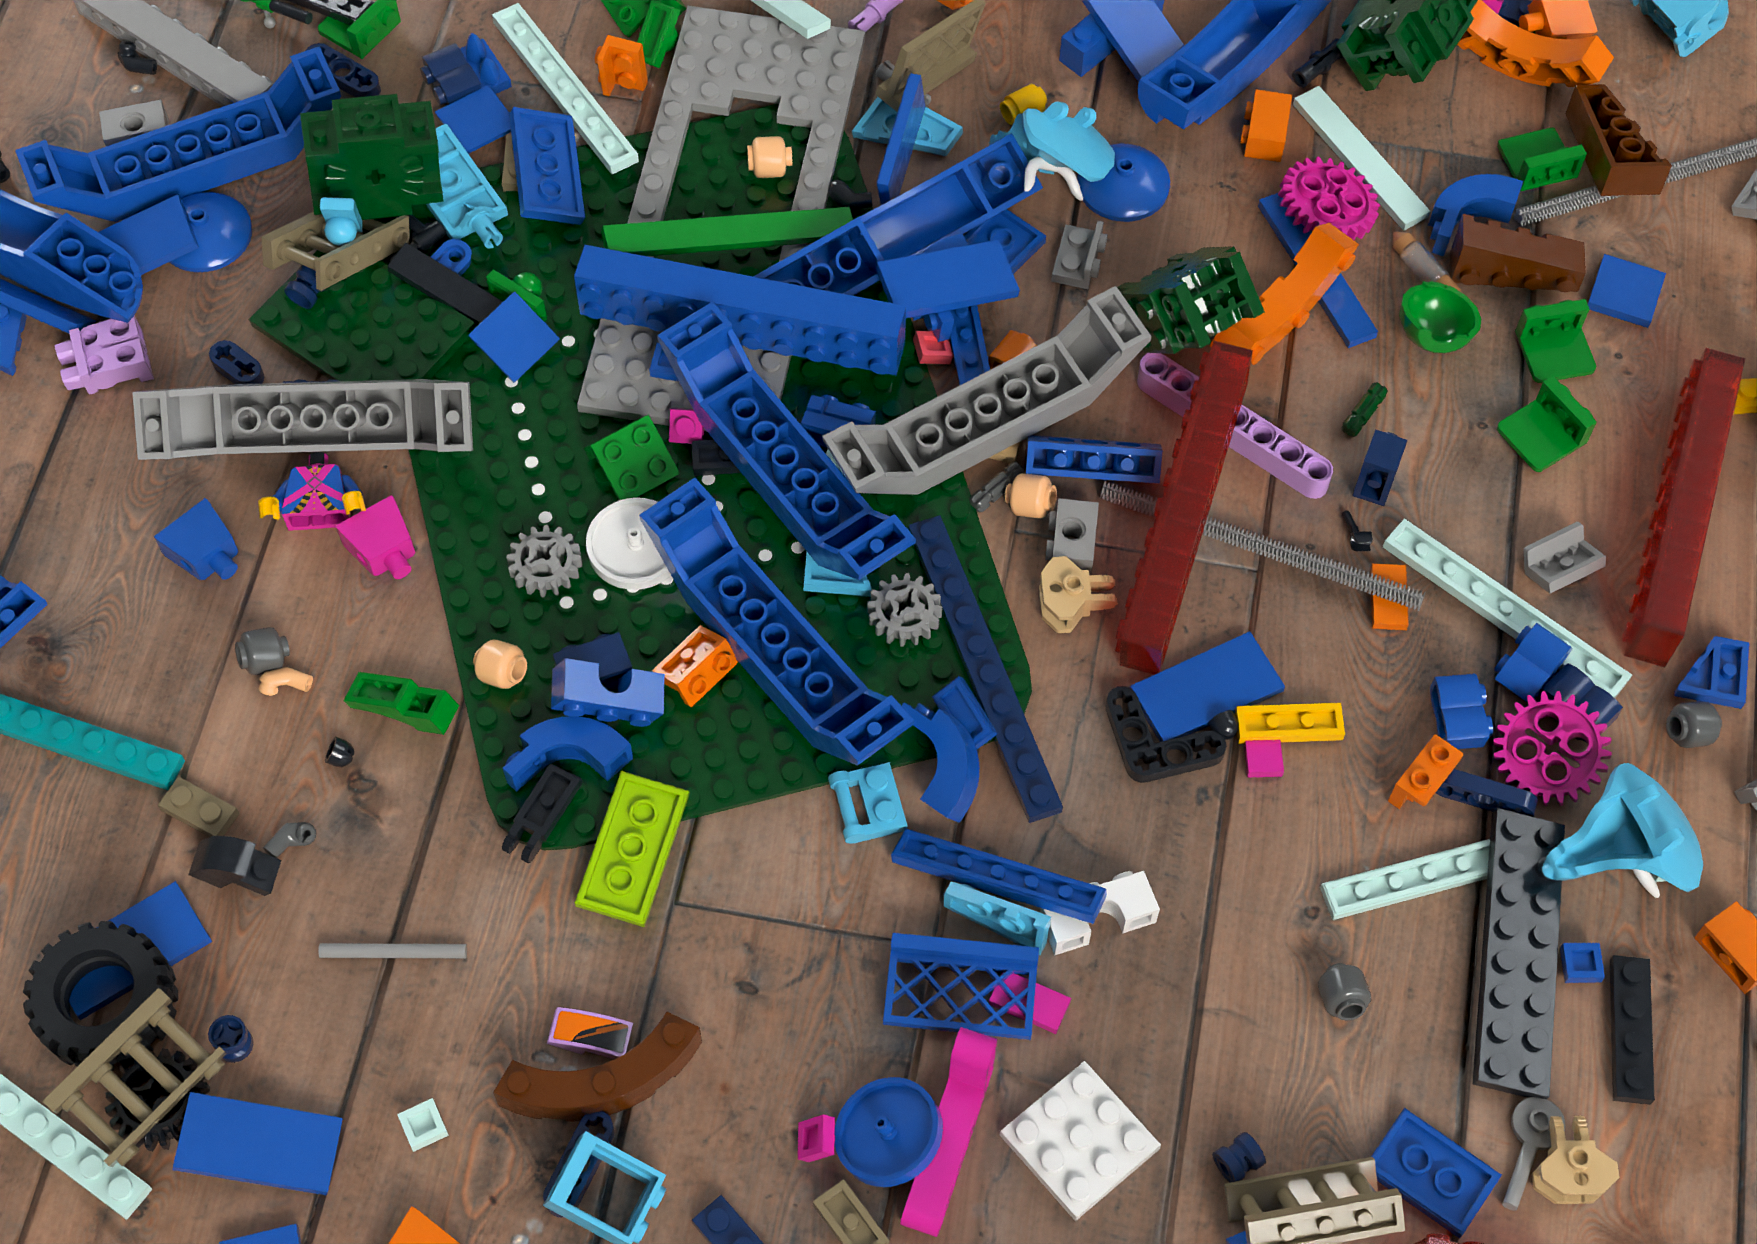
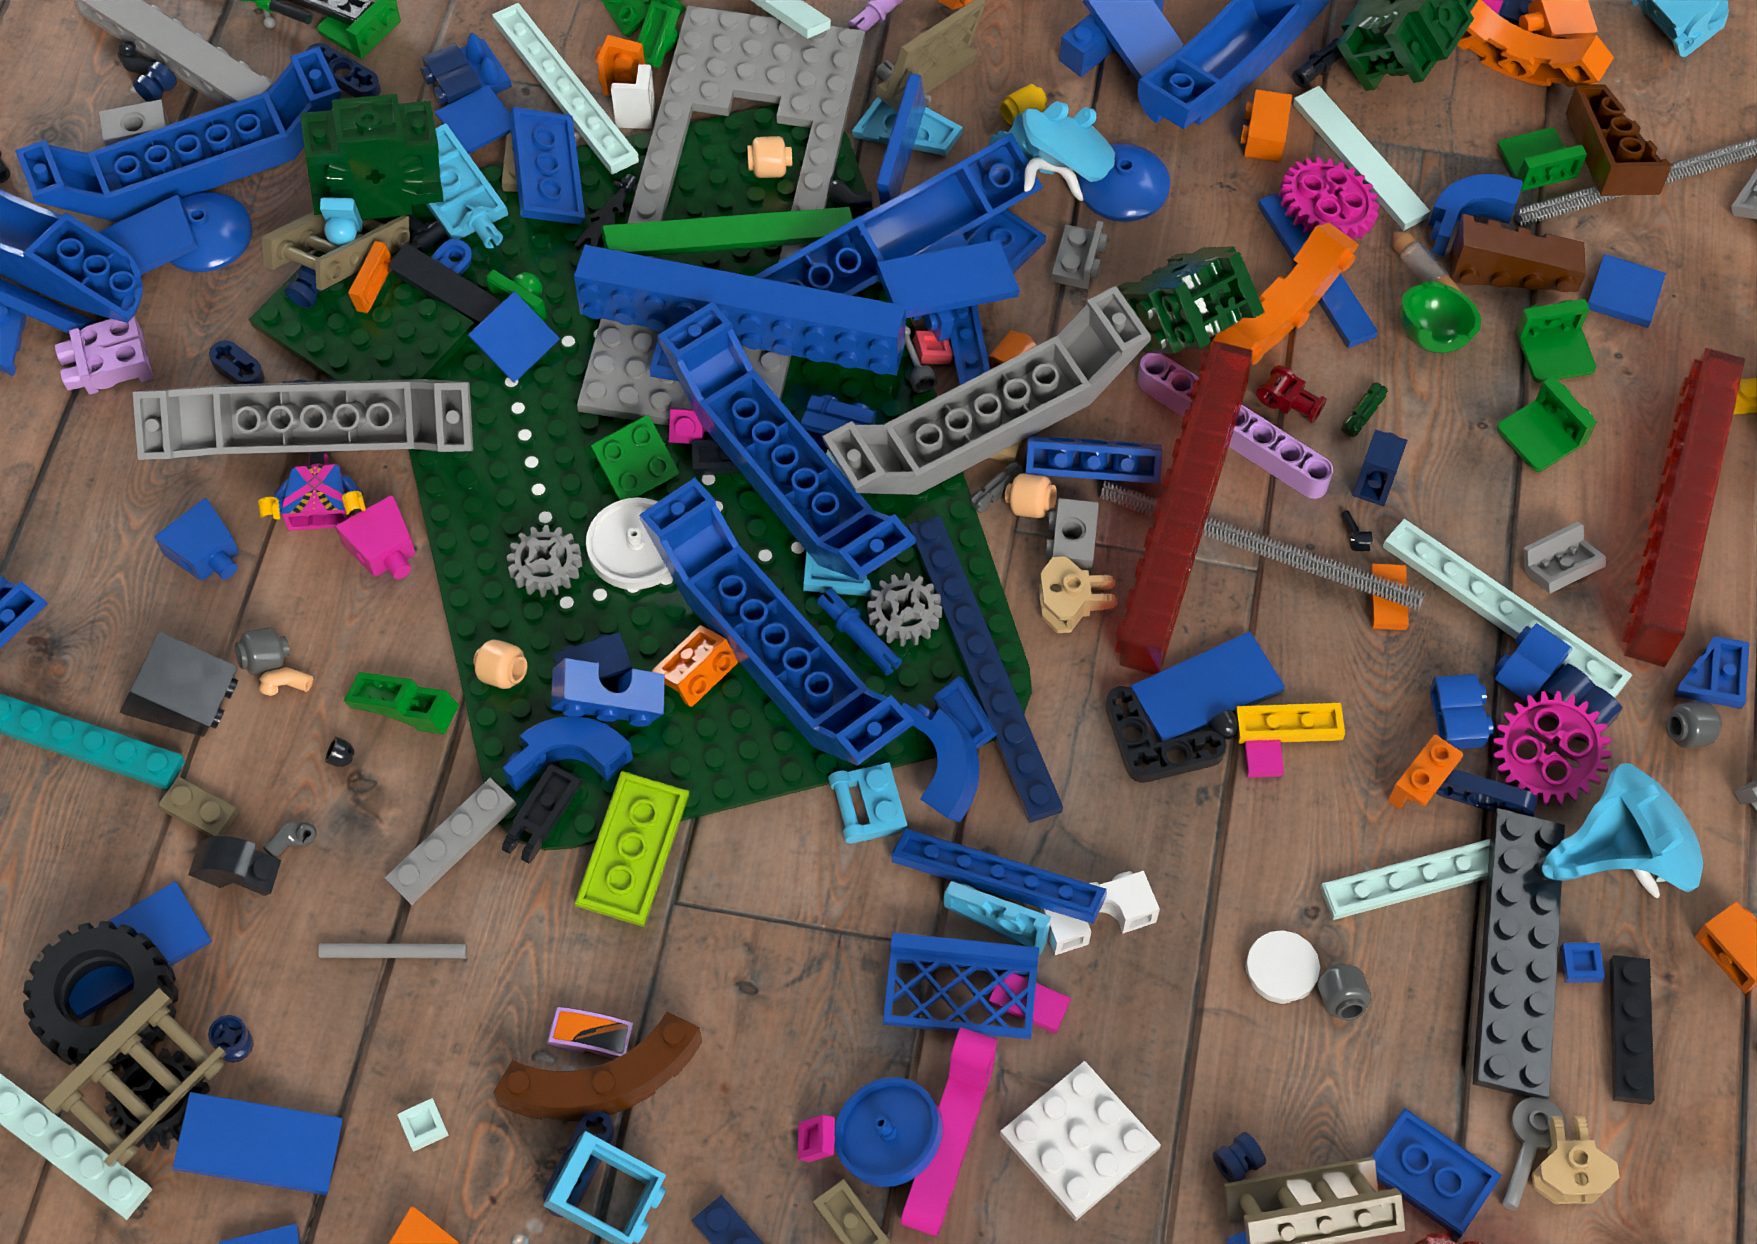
none -> slope [120,631,239,737]
none -> dark blue wheel [133,61,177,102]
none -> orange tile [348,241,393,313]
none -> light grey plate [385,778,517,905]
none -> black piece [575,174,637,250]
none -> white panel [611,64,655,129]
none -> blue pin [817,588,902,676]
none -> dark grey hinge [905,325,937,393]
none -> white tile [1245,930,1320,1004]
none -> dark red connector [1256,365,1327,423]

